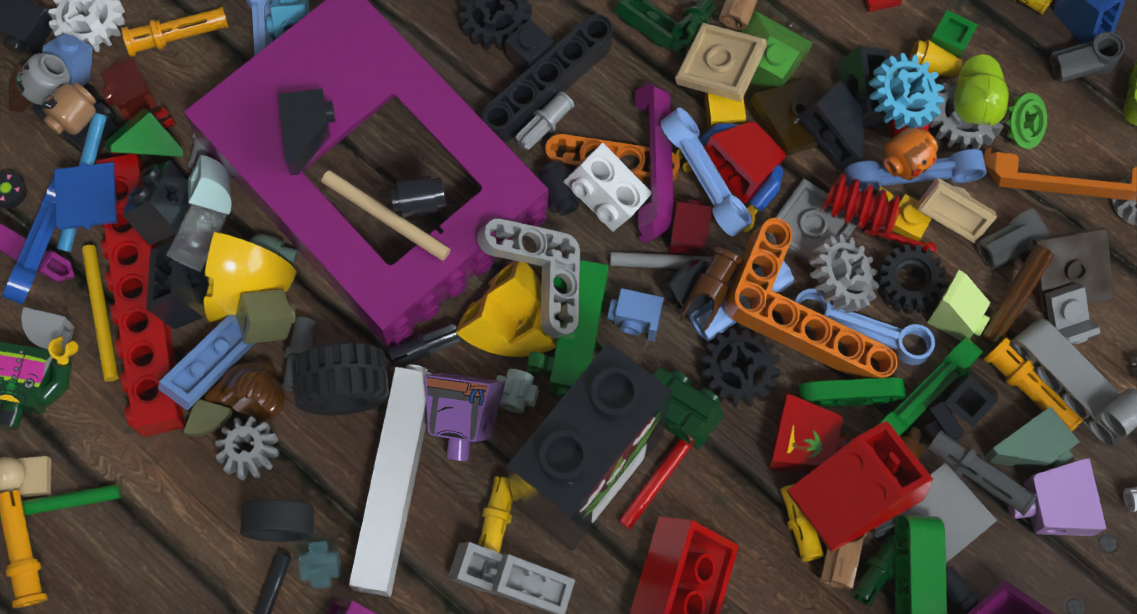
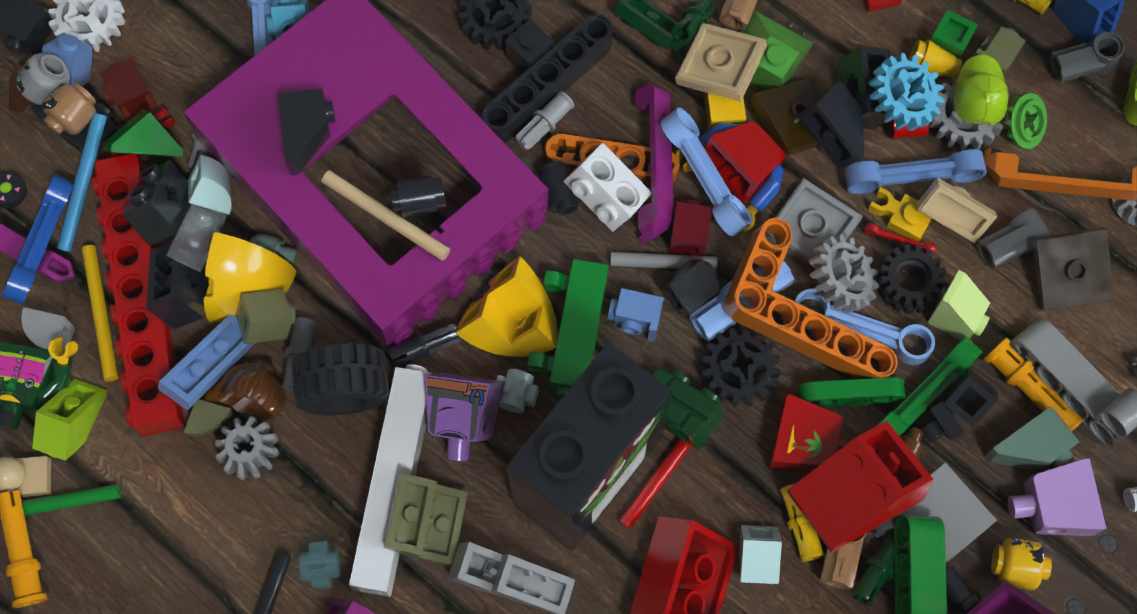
blue piece [54,162,118,230] -> none
light orange pin [121,6,229,57] -> none
black tyre [240,499,315,542] -> none
light grey beam [477,219,580,338] -> none
yellow pin [478,476,513,553] -> none
reddish brown piece [680,246,744,332] -> none
red piece [821,173,901,240] -> none
orange head [883,127,938,180] -> none
dark grey pin [927,430,1038,516] -> none
reddish brown axle [982,244,1054,344] -> none
light grey bracket [1045,283,1100,344] -> none
none -> lime slope [32,379,107,461]
none -> olive slope [384,472,468,567]
none -> light aqua brick [739,525,782,584]
none -> olive brick [974,26,1026,76]
none -> yellow head [991,537,1052,591]

